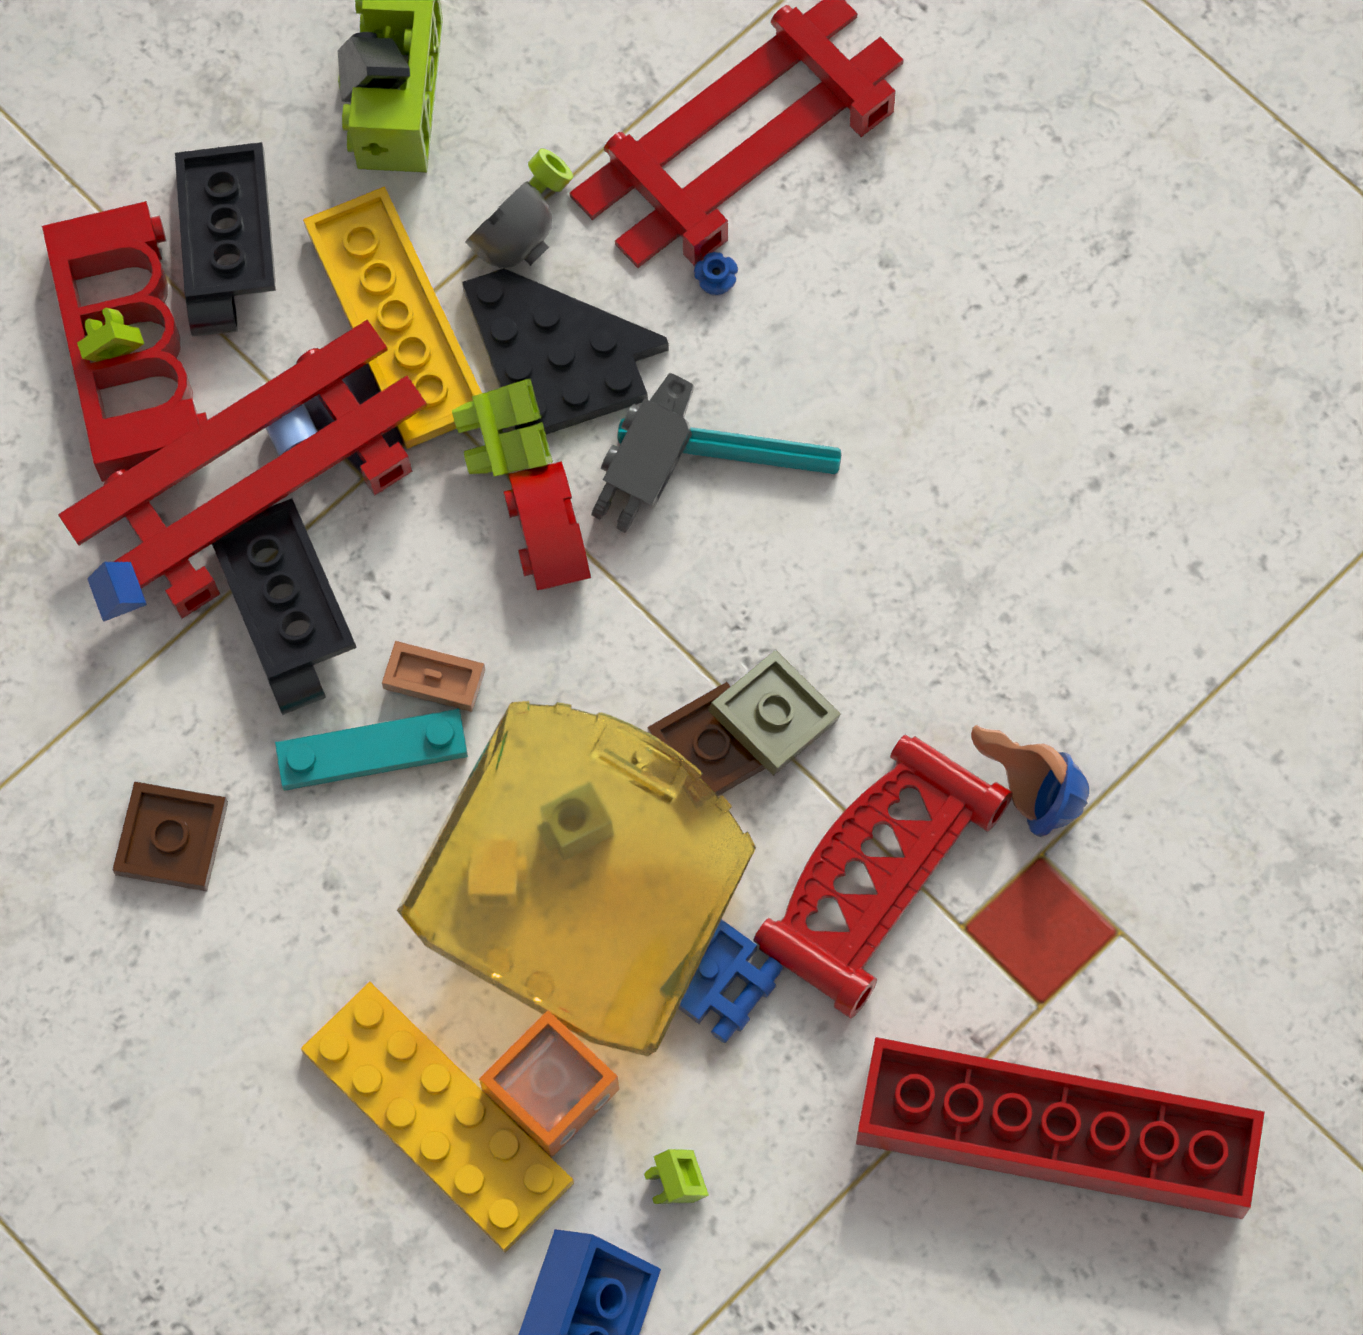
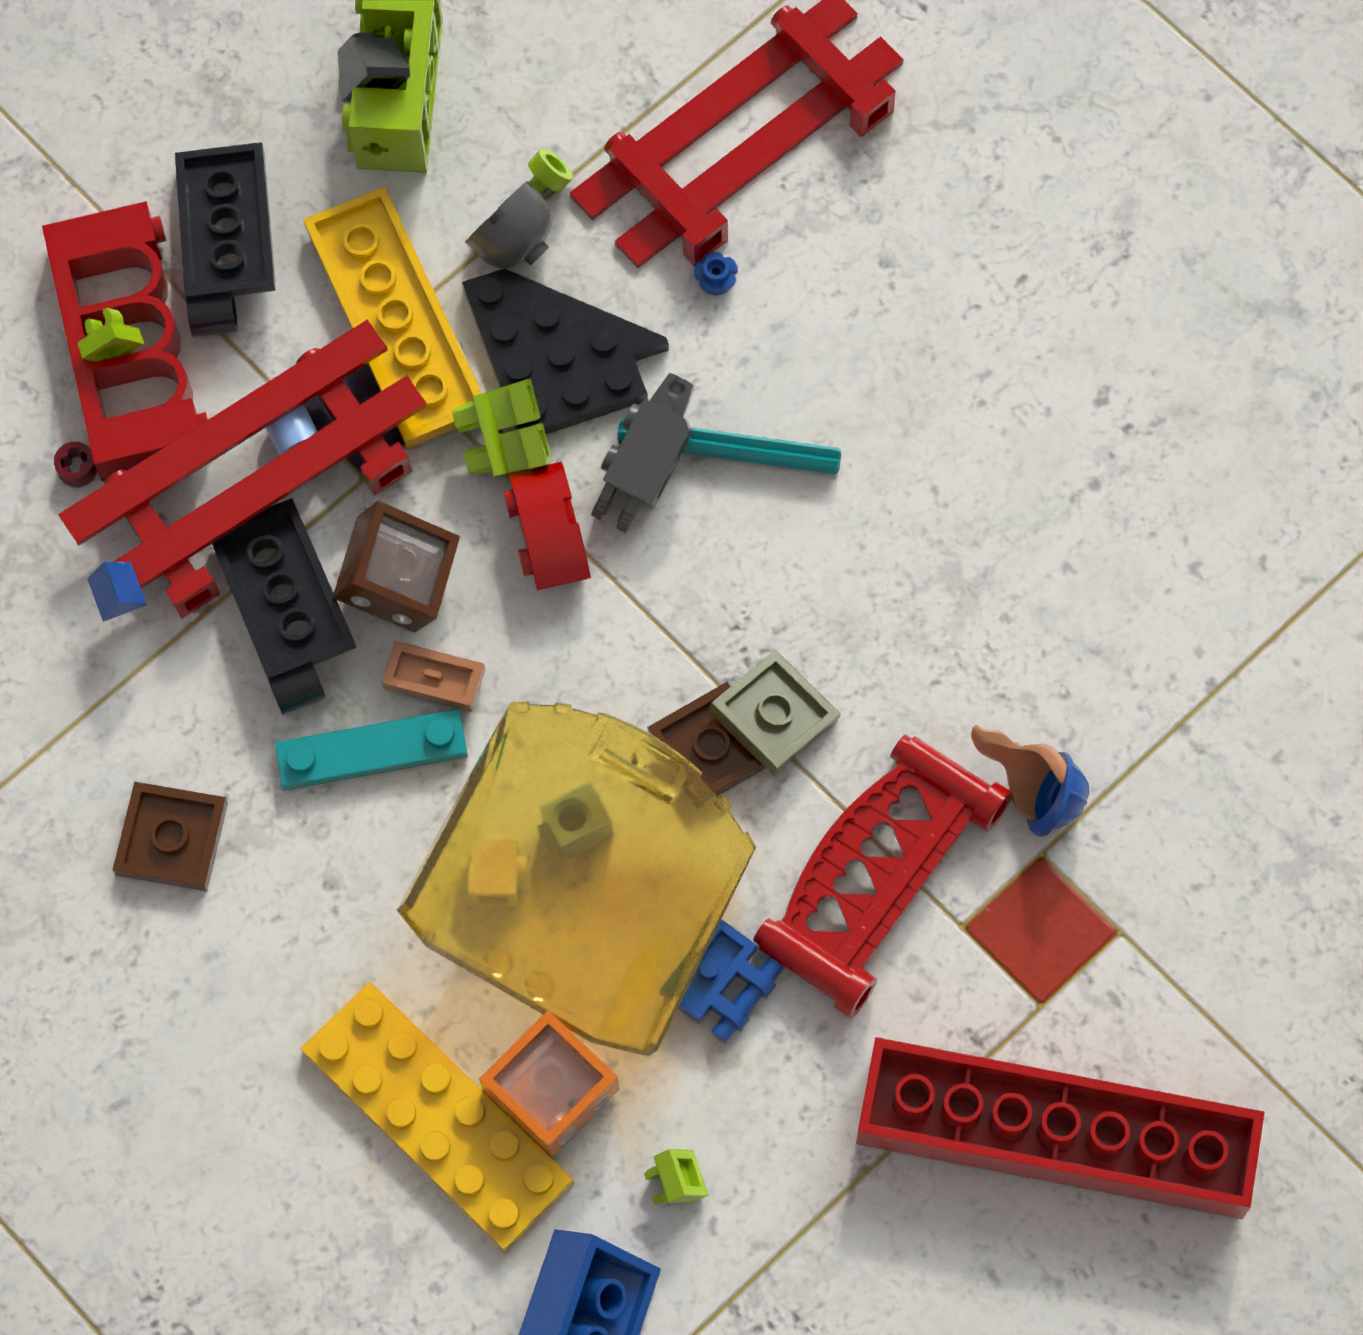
none -> dark red bush [53,442,97,488]
none -> piece [332,501,460,633]

